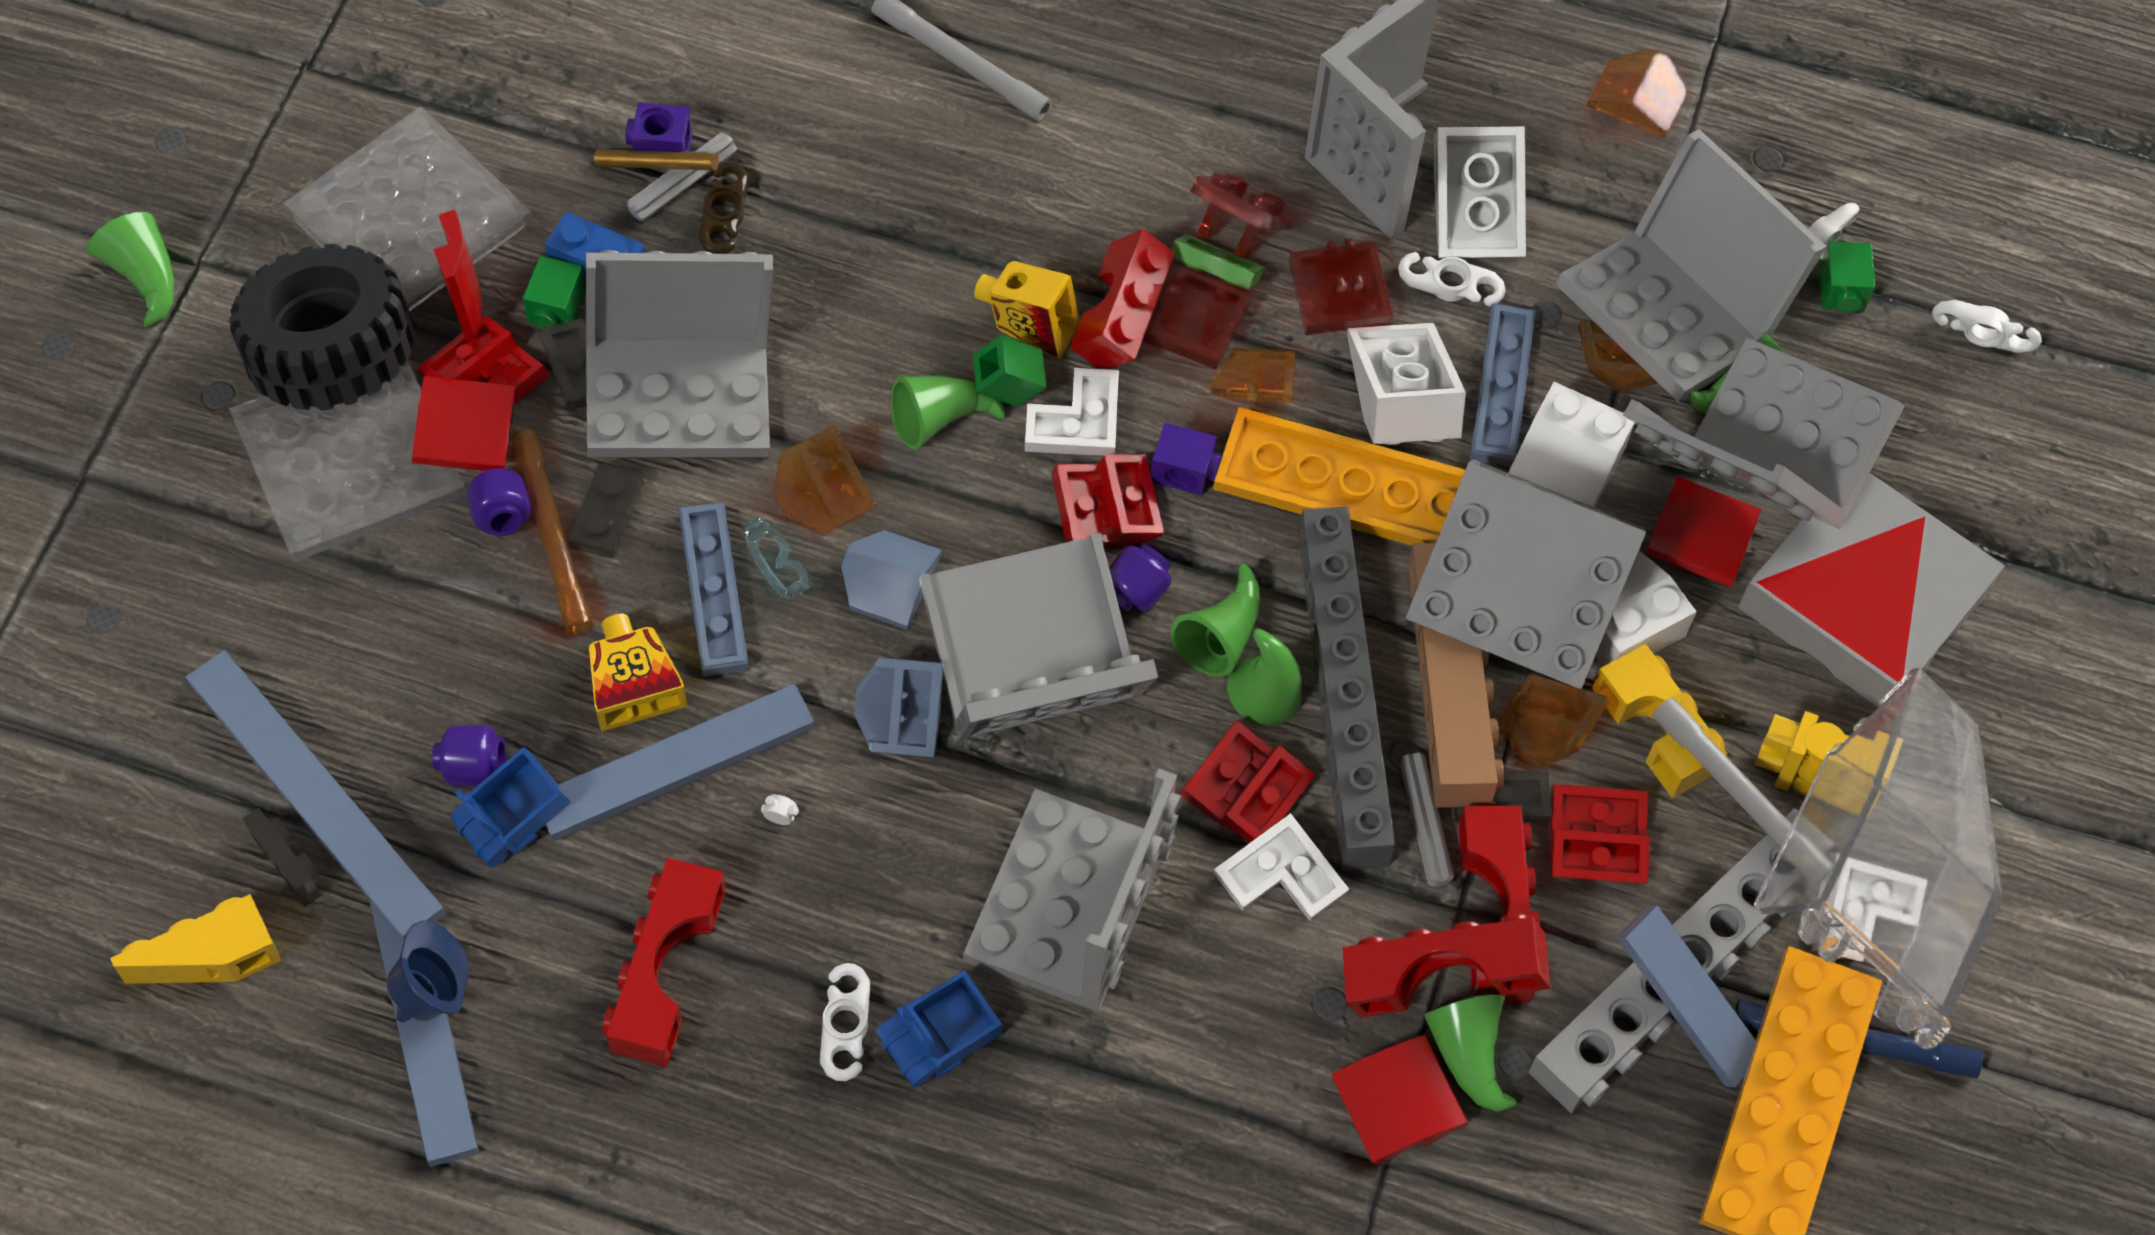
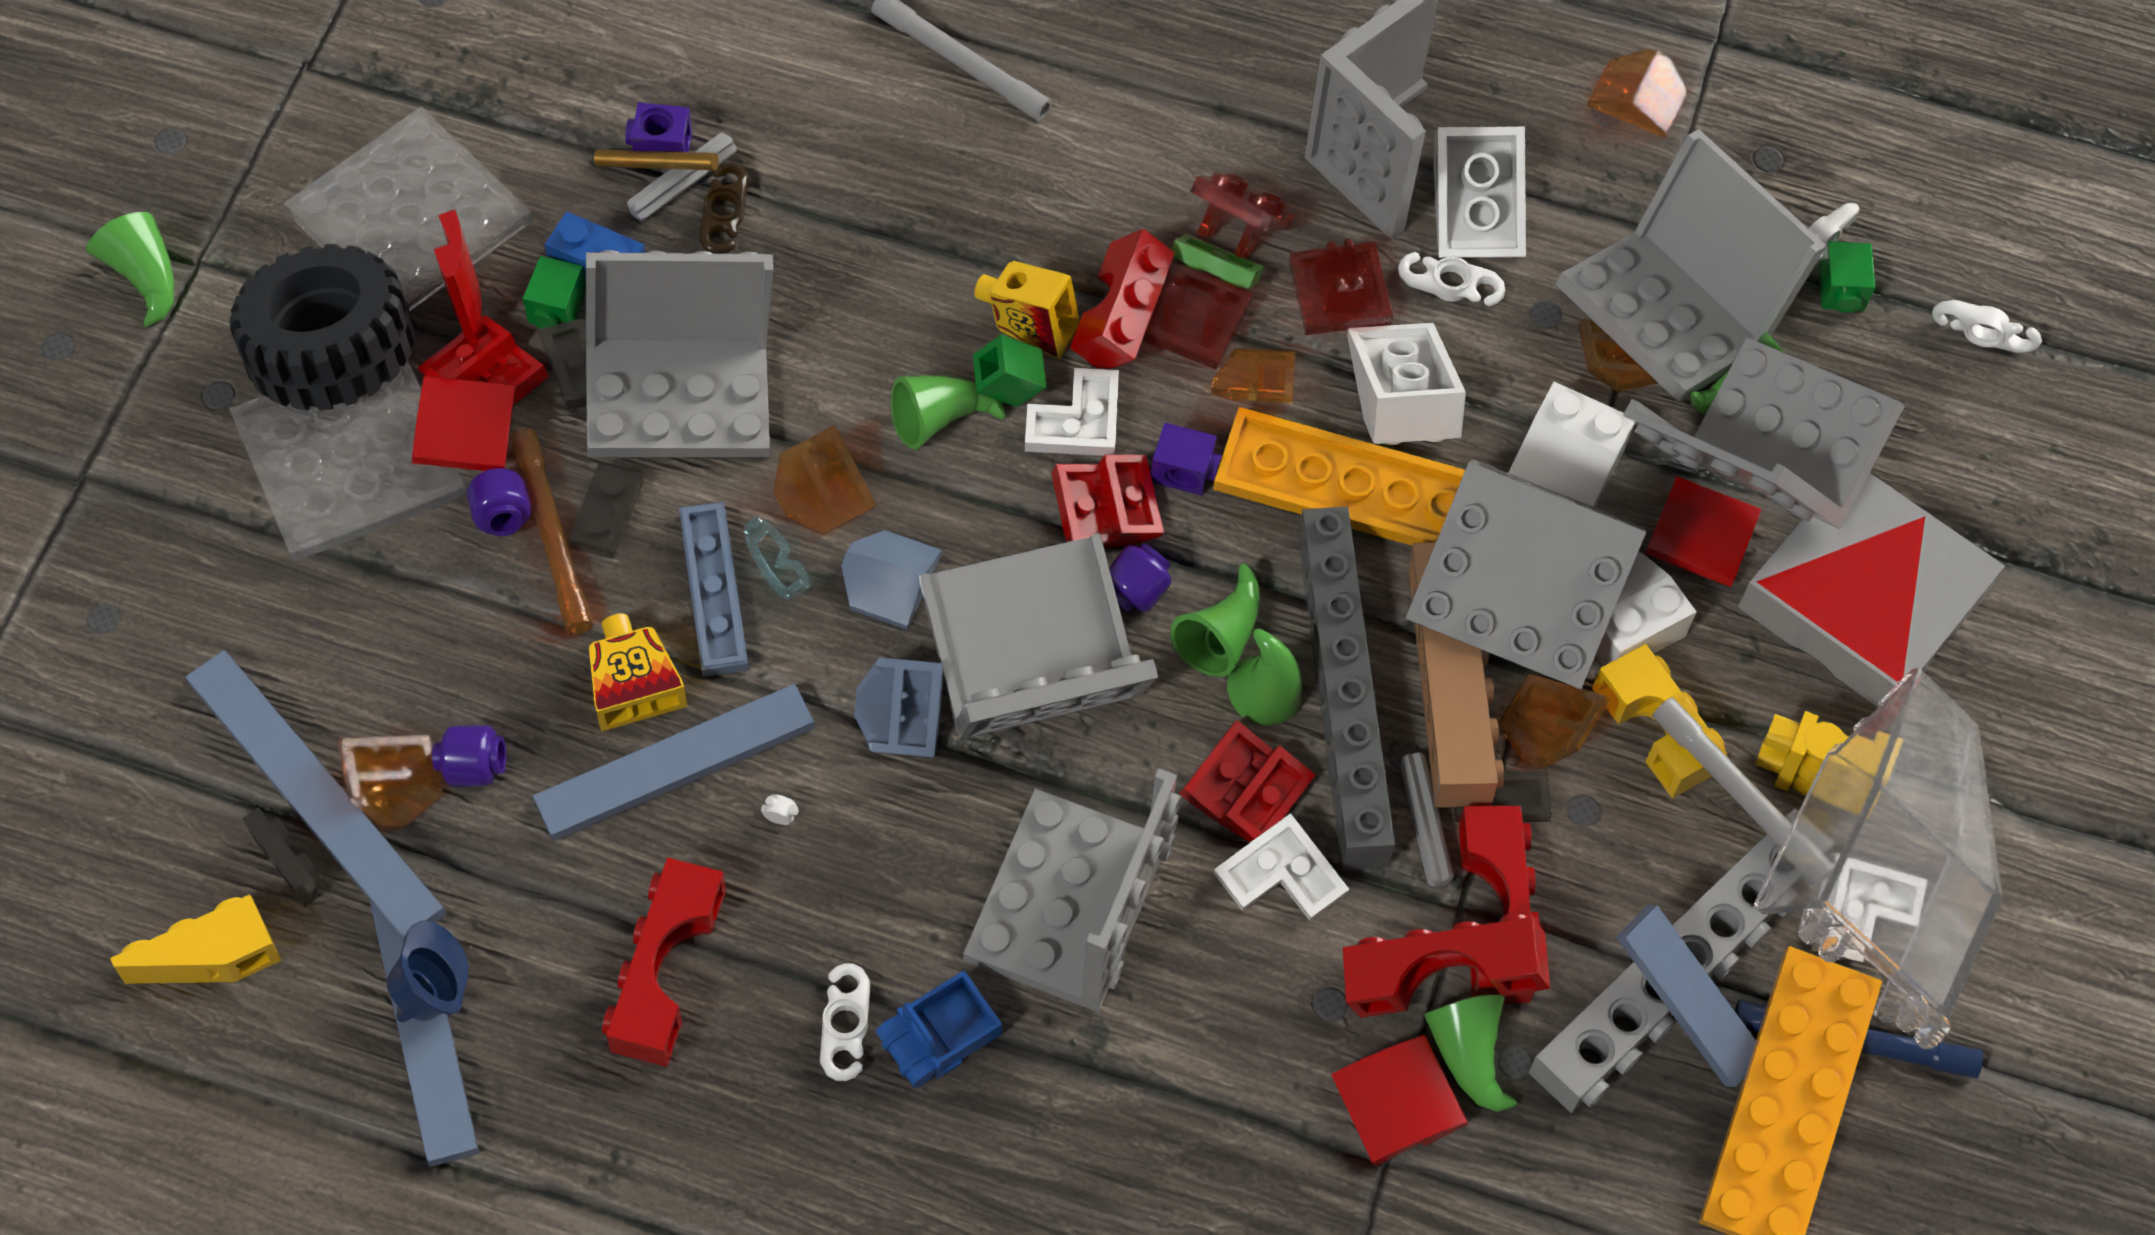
blue piece [451,747,571,868] -> none
sand blue tile [1469,303,1536,467] -> none
red slope [1550,784,1650,884] -> none
none -> clear orange slope [337,736,443,828]

